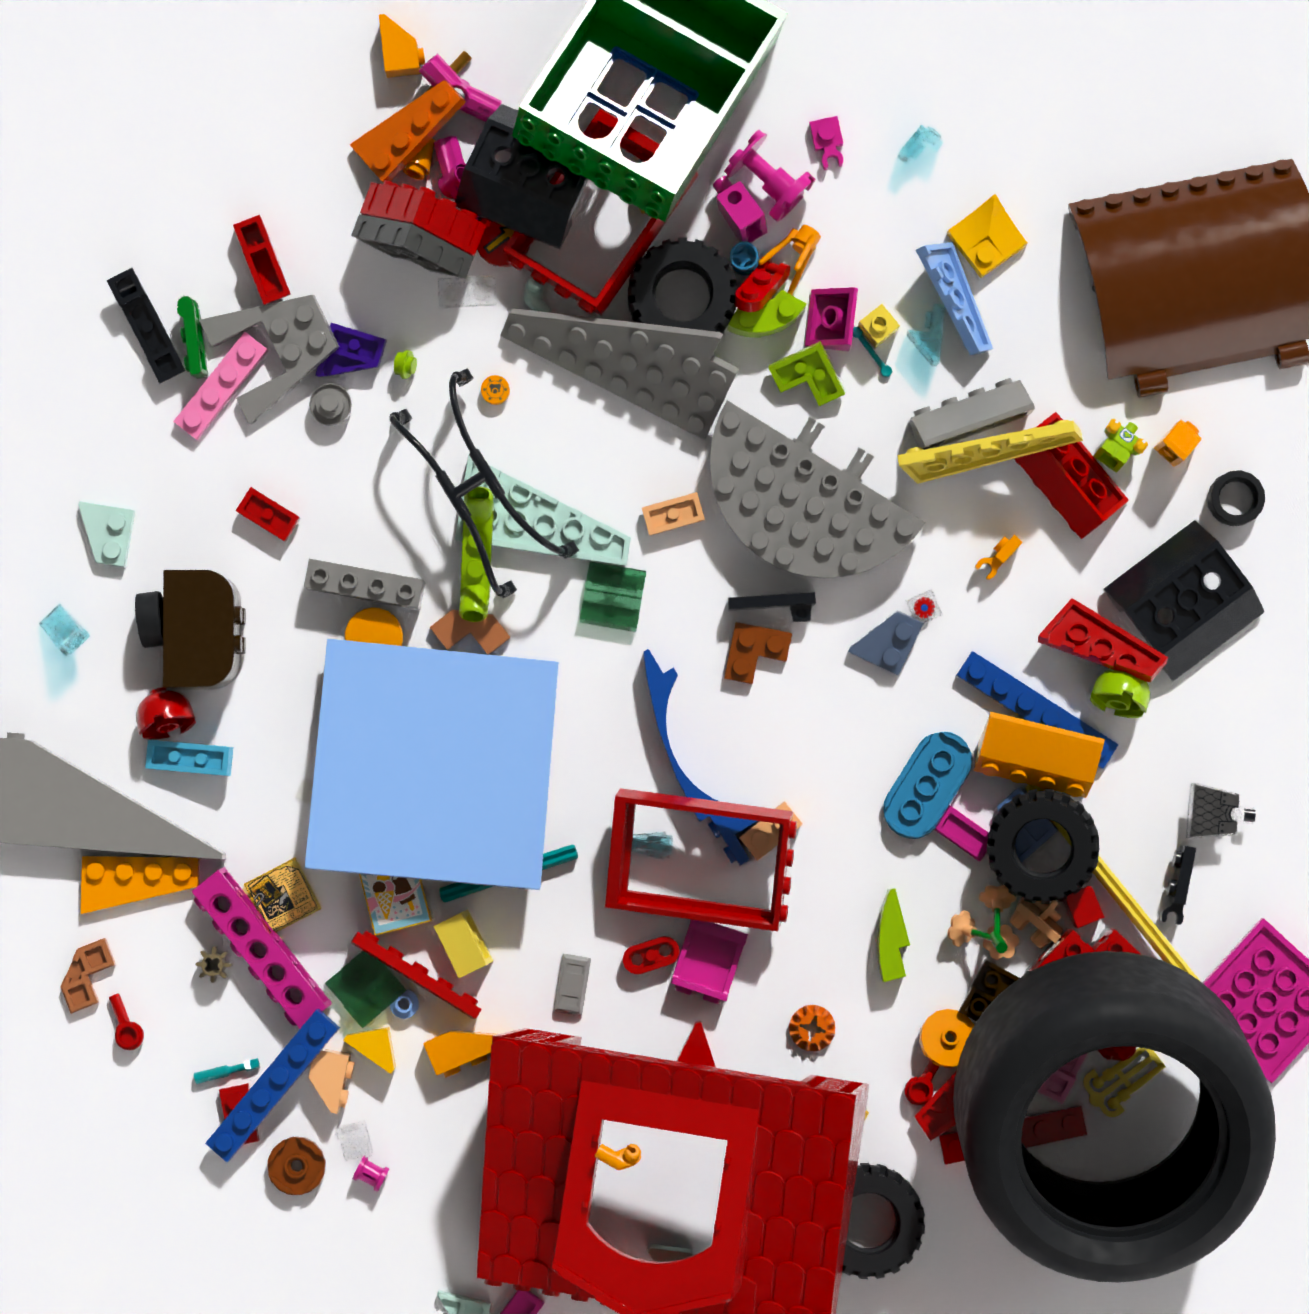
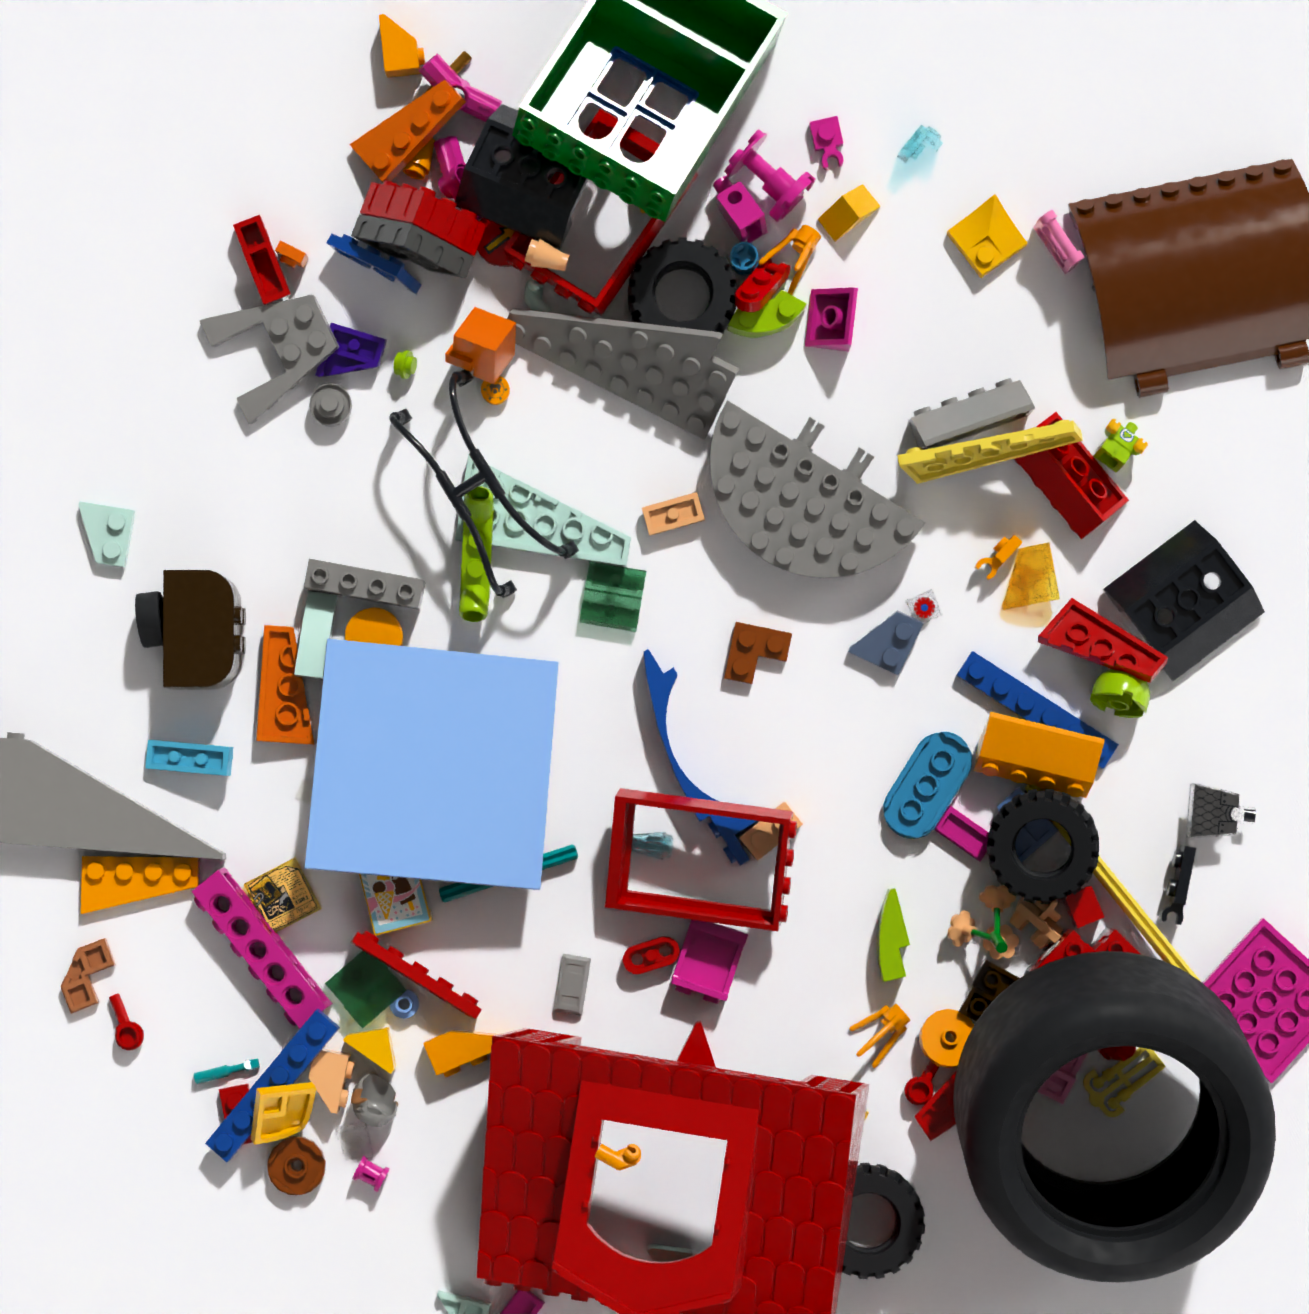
clear light blue slope [39,603,90,656] -> none
black slope [106,267,186,384] -> none
red cylinder [136,687,196,740] -> none
bright pink plate [173,332,269,440] -> none
green hinge [177,295,208,379] -> none
dark tan gear [195,946,233,983] -> none
red plate [235,487,301,542] -> none
nougat tile [430,609,511,655] -> none
light yellow hinge [433,909,493,978] -> none
clear plate [438,275,497,308] -> none
black hinge [727,592,816,622] -> none
lime plate [768,341,846,406] -> none
orange gear [789,1005,836,1051] -> none
teal hinge [853,327,892,377] -> none
light yellow brick [857,304,900,349] -> none
clear light blue slope [906,304,945,366] -> none
light blue wing [916,242,993,355] -> none
red plate [938,1105,1088,1165] -> none
light orange slope [1153,419,1202,467] -> none
black tyre [1207,470,1265,526] -> none
none -> yellow plate [251,1082,316,1145]
none -> orange wing [256,625,315,745]
none -> orange plate [275,240,309,269]
none -> light aqua slope [294,591,337,680]
none -> blue wing [326,233,422,295]
none -> light grey hair [351,1071,399,1127]
none -> orange plate [445,307,516,384]
none -> light nougat cone [525,239,570,272]
none -> yellow slope [818,184,880,242]
none -> light orange plant [849,1003,911,1068]
none -> clear yellow slope [1002,542,1060,610]
none -> bright pink plate [1033,209,1085,274]

